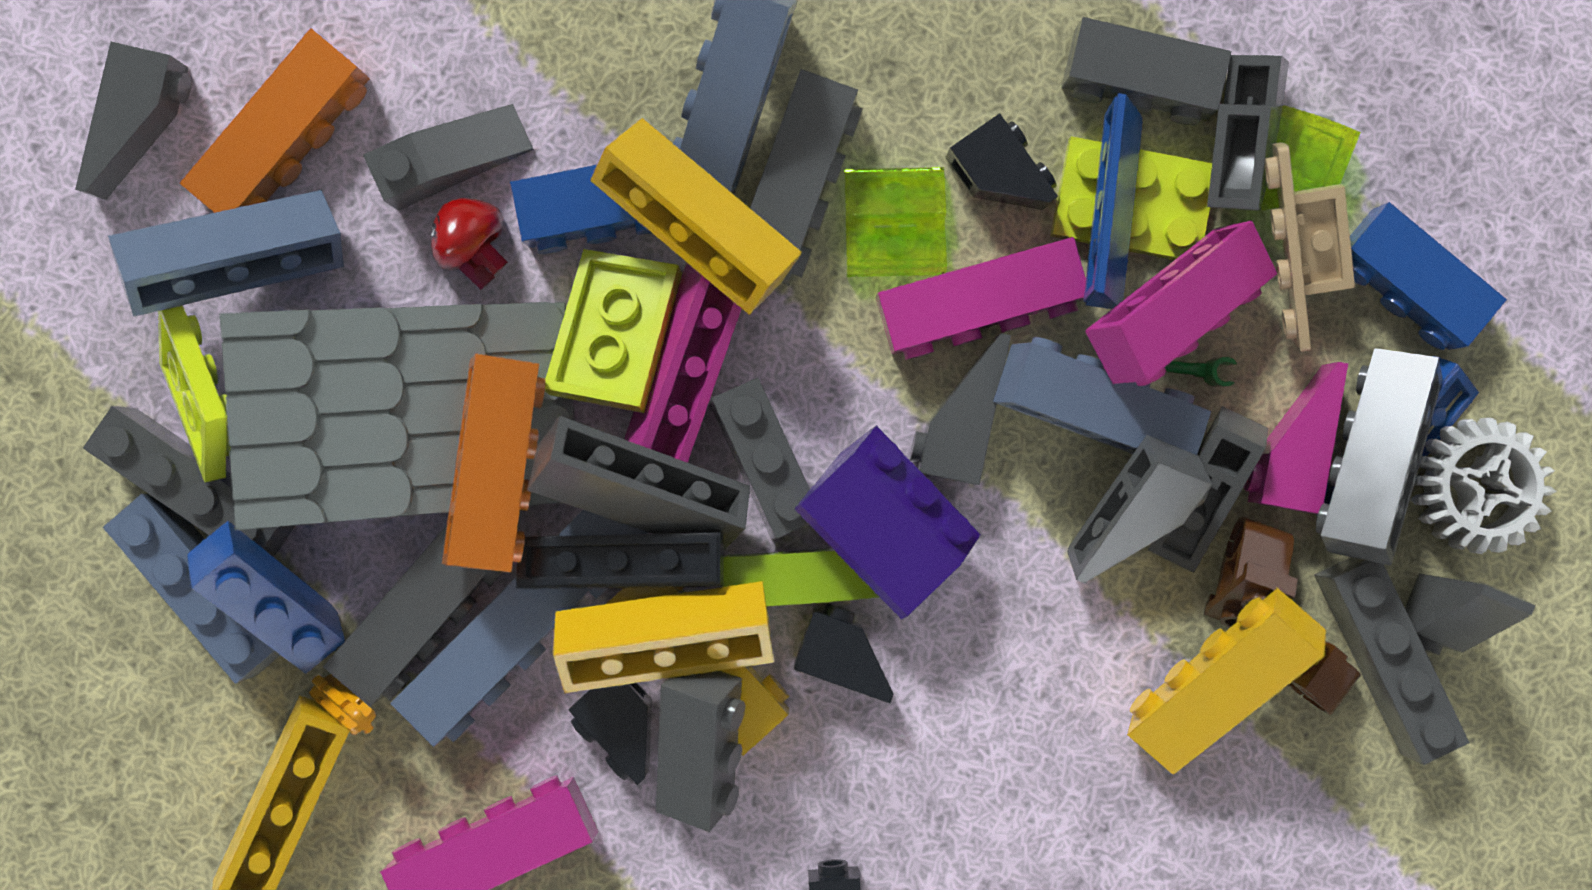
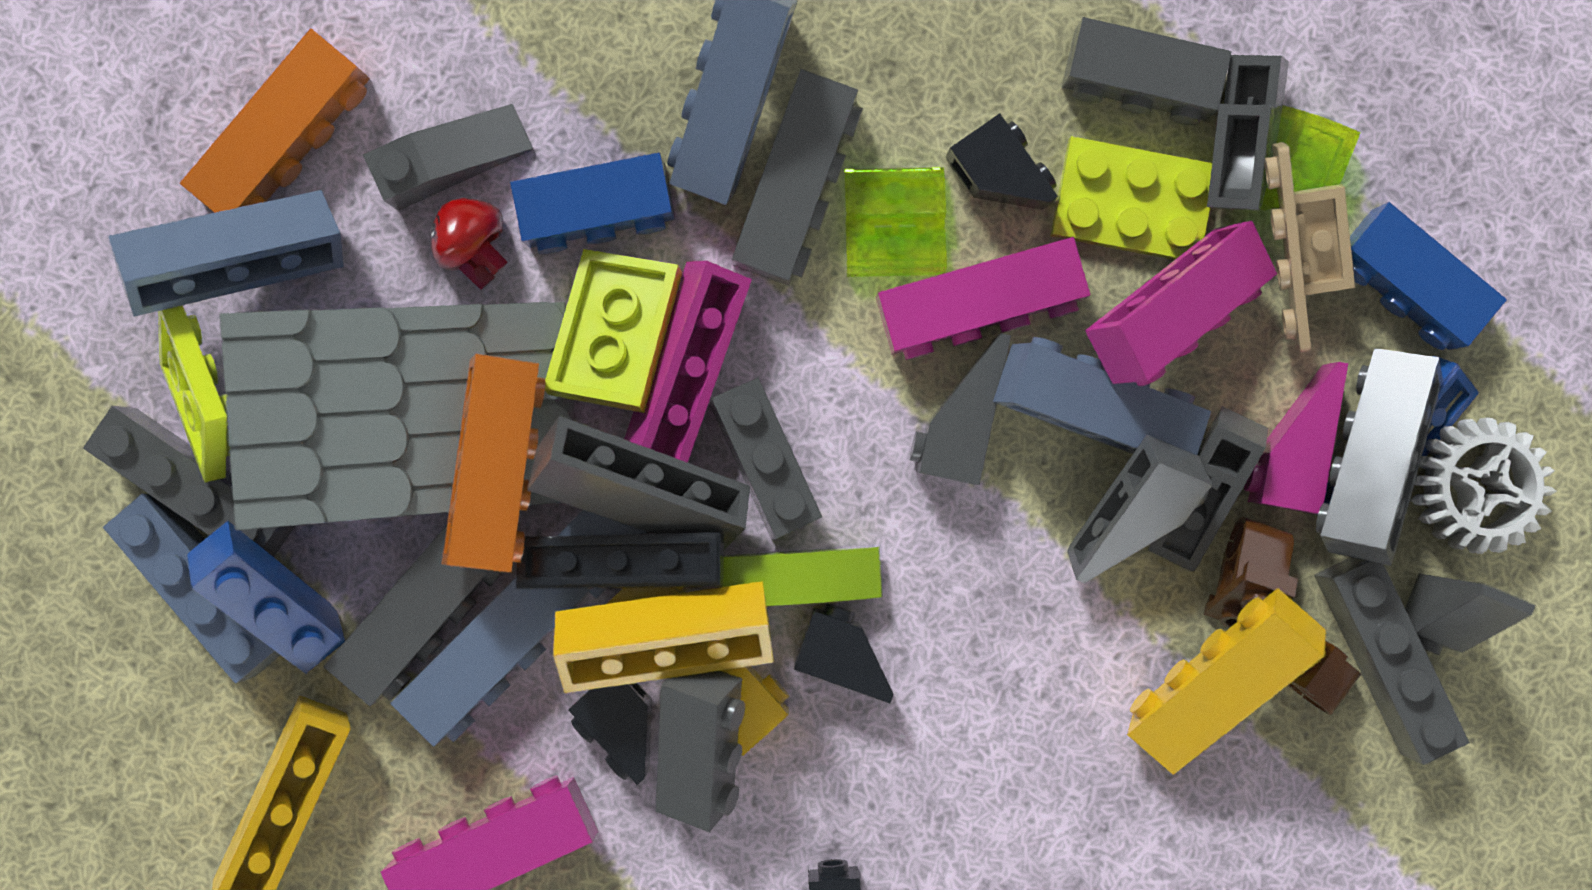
dark grey slope [75,41,191,200] -> none
light orange axle [309,674,376,735] -> none
yellow brick [590,118,802,315] -> none
dark purple slope [794,425,981,620] -> none
blue slope [1083,94,1143,309] -> none
green hand [1164,357,1237,387] -> none

